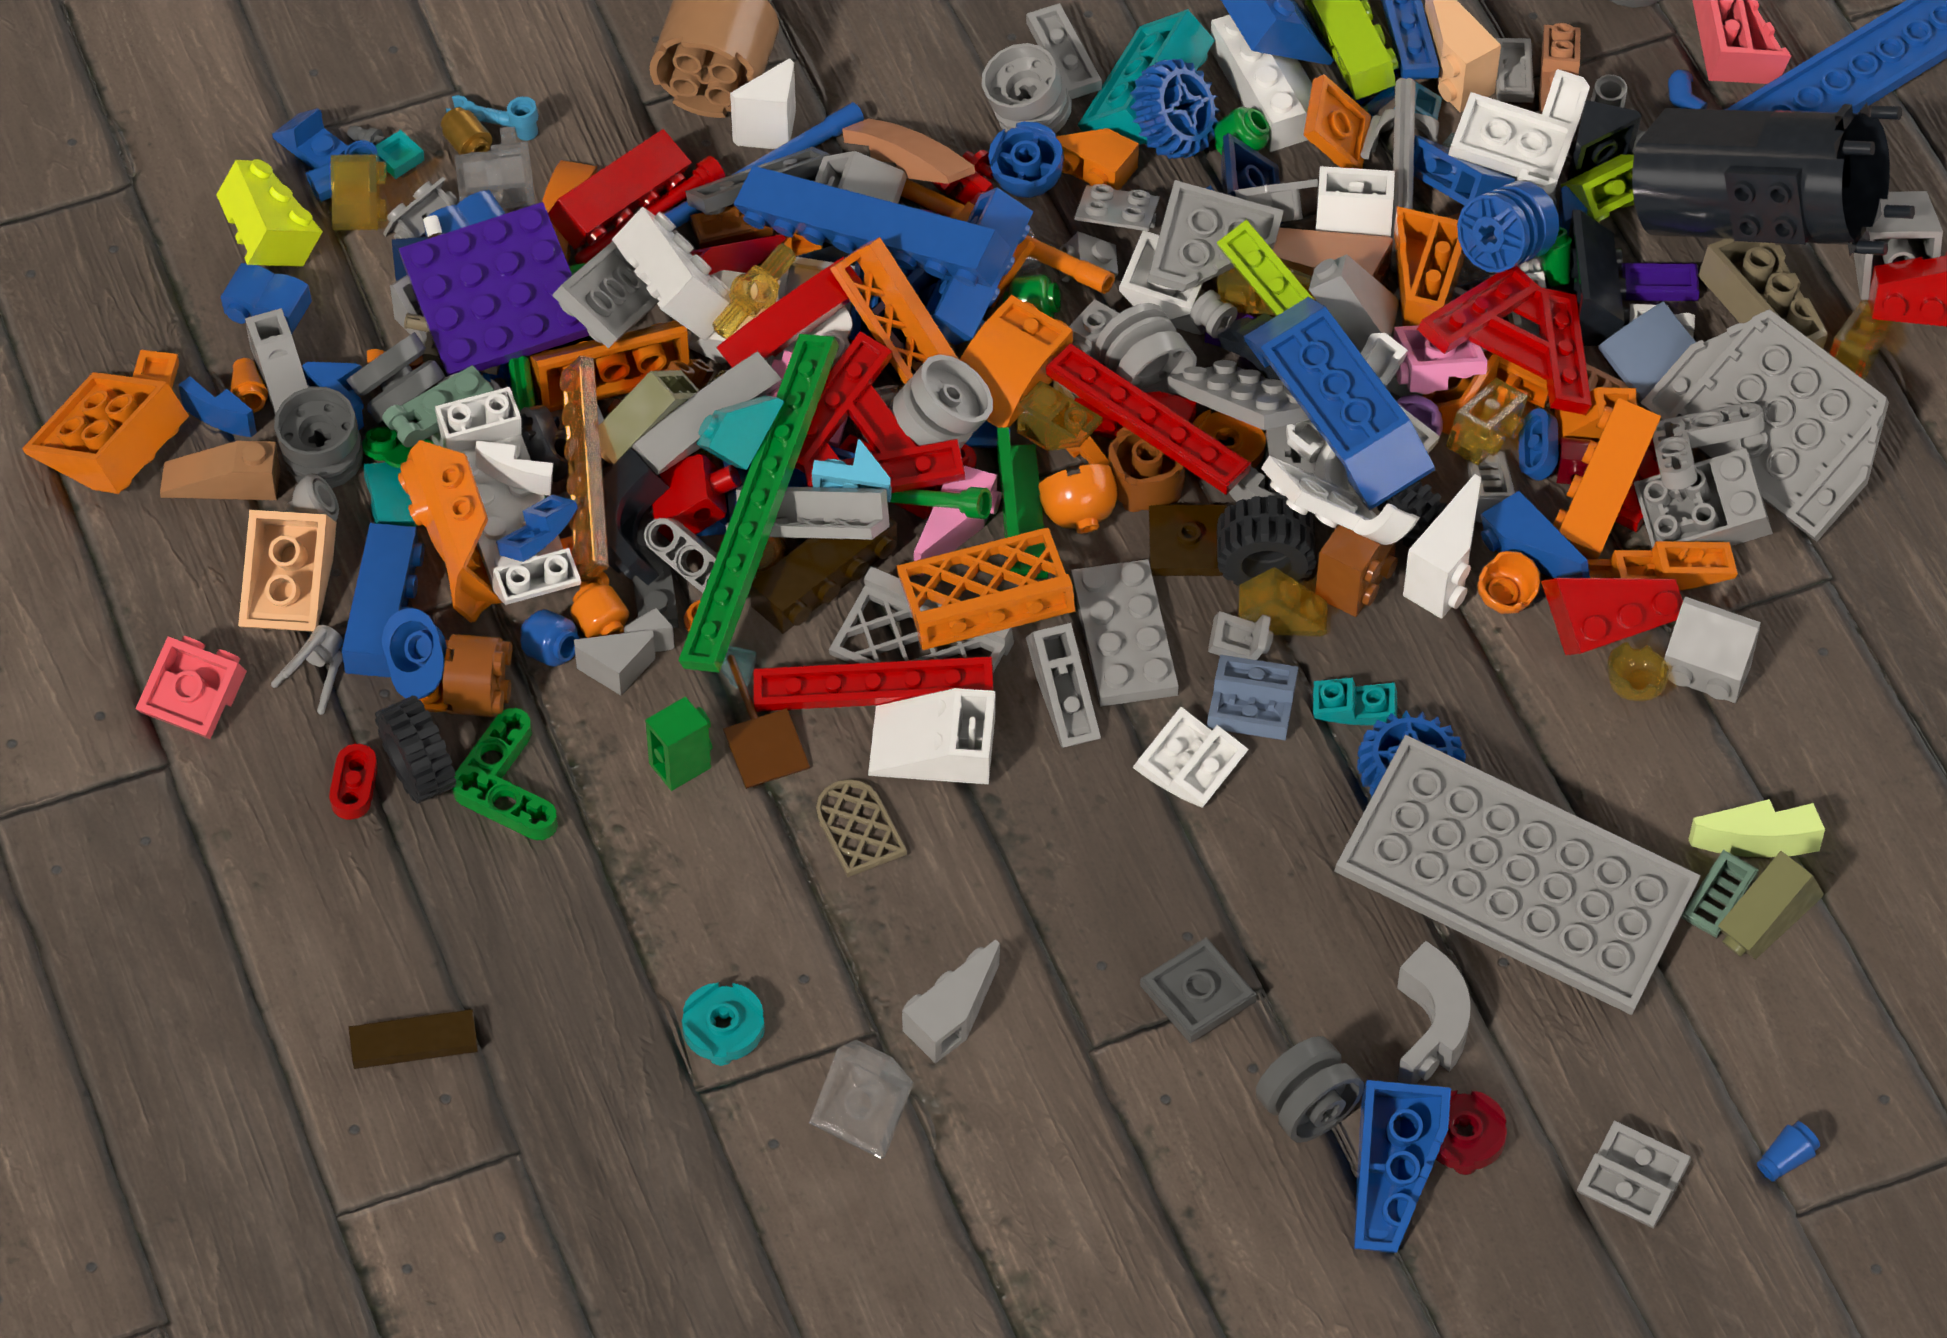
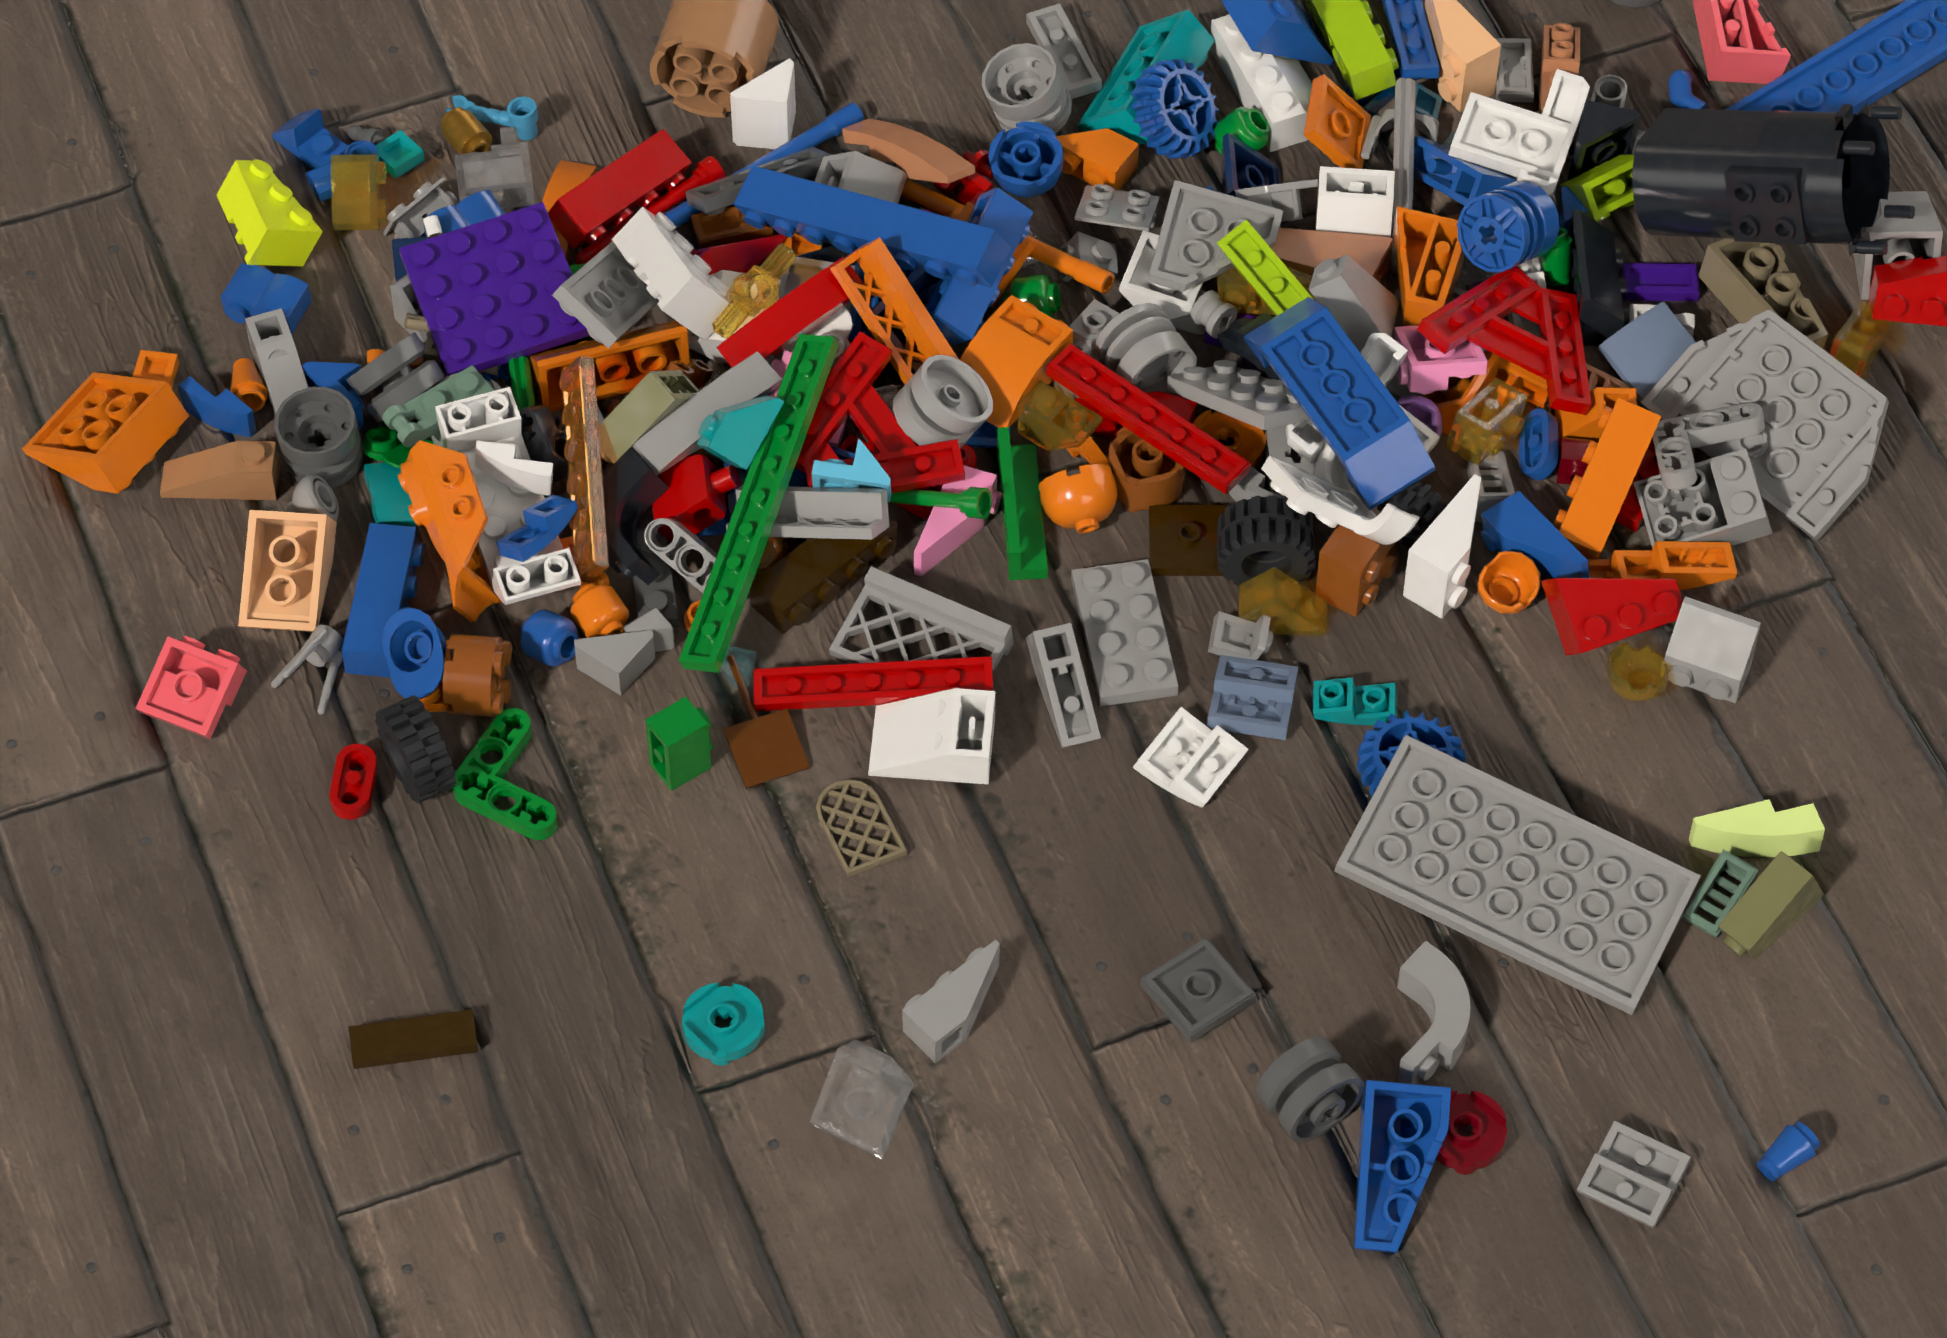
orange fence [897,527,1075,650] -> none

